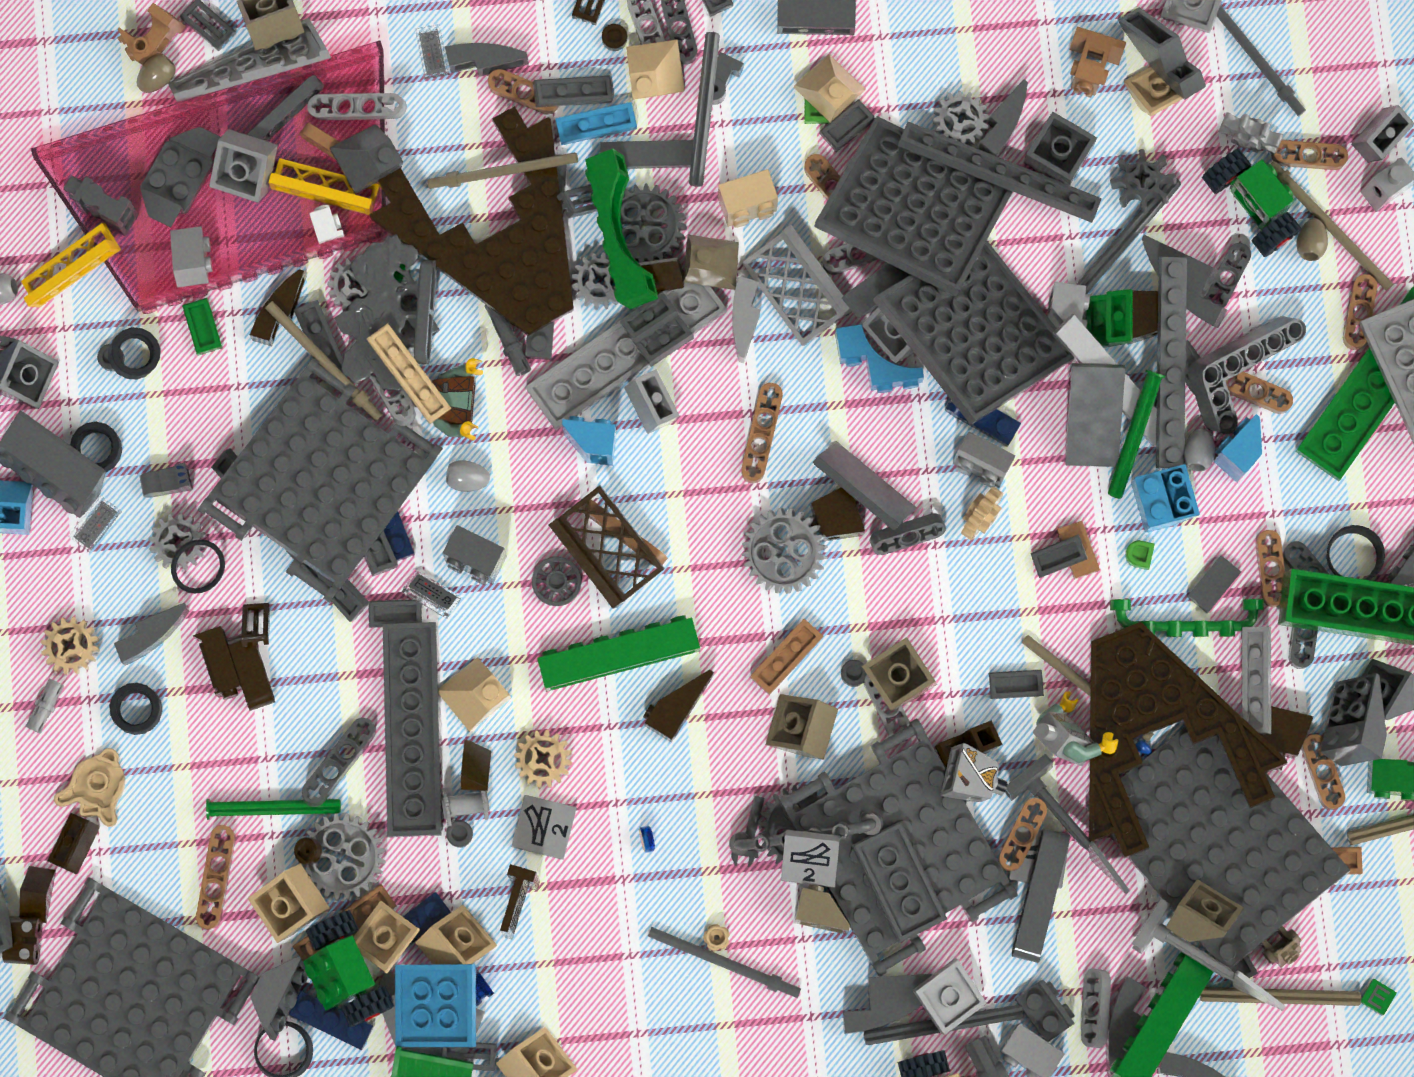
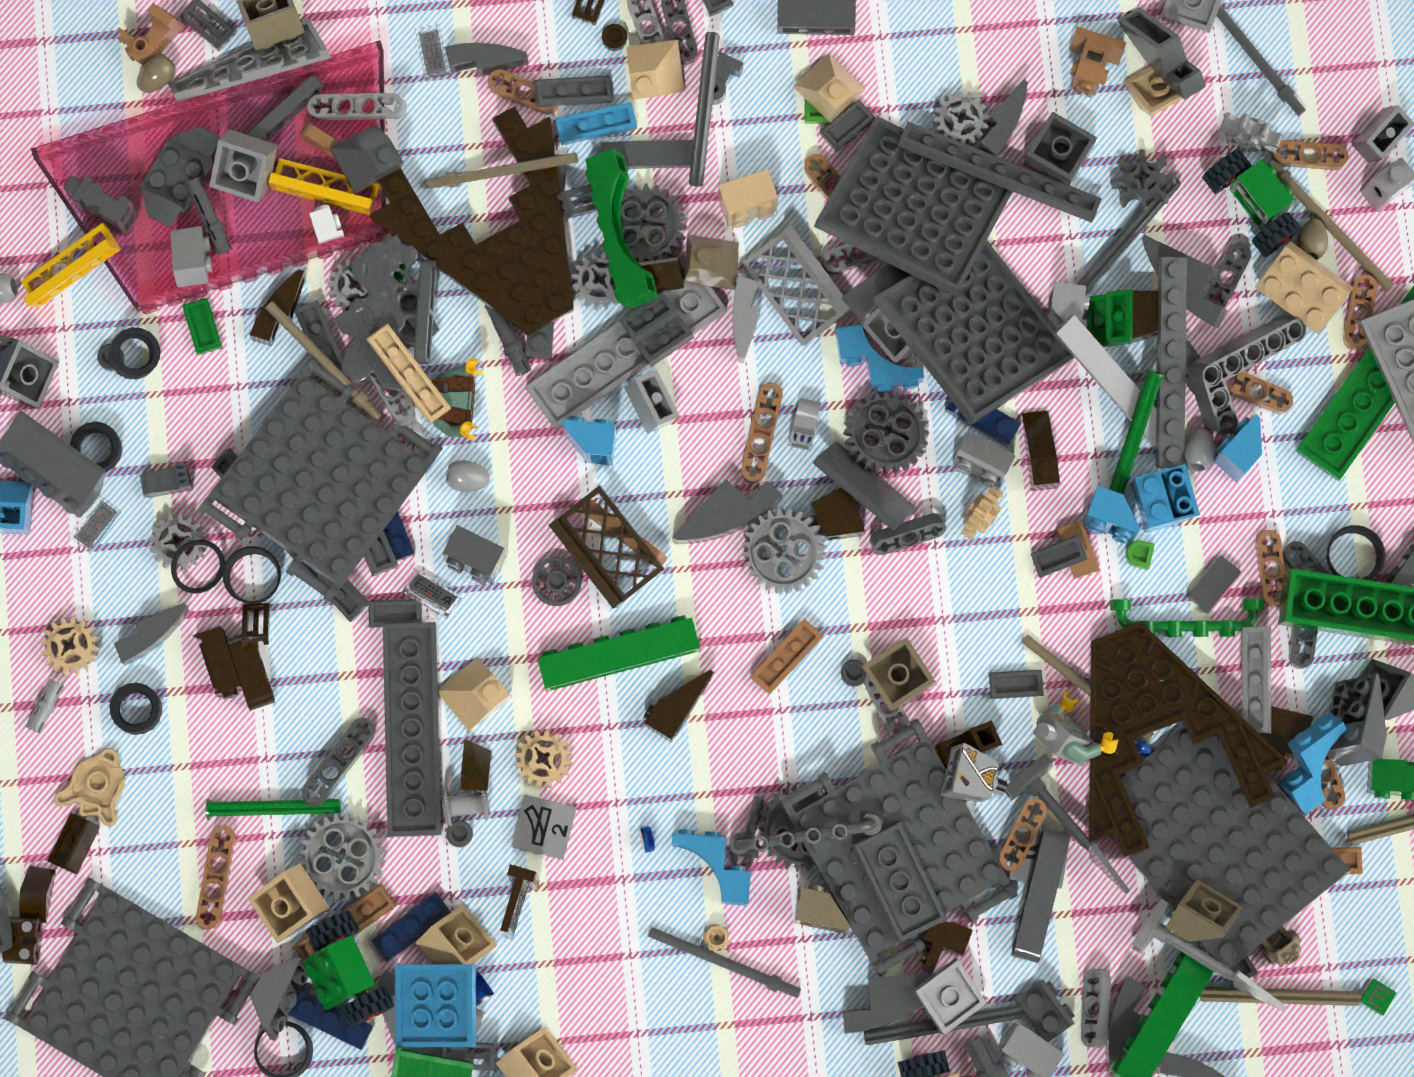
dark brown tile [294,837,322,865] -> none
tan slope [354,901,420,973] -> none
dark tan slope [765,694,838,760] -> none
light grey tile [781,829,840,887] -> none
dark grey tile [1065,363,1126,467] -> none
none -> dark grey pin [185,177,233,256]
none -> black tyre [223,546,281,604]
none -> dark grey slope [672,479,783,545]
none -> dark azure arch [672,829,751,906]
none -> light grey leg [788,398,821,451]
none -> dark grey gear [843,390,929,476]
none -> dark brown brick [919,922,973,974]
none -> dark brown slope [1021,411,1060,491]
none -> dark azure slope [1083,486,1140,544]
none -> tan brick [1255,241,1354,335]
none -> dark azure arch [1279,712,1347,816]

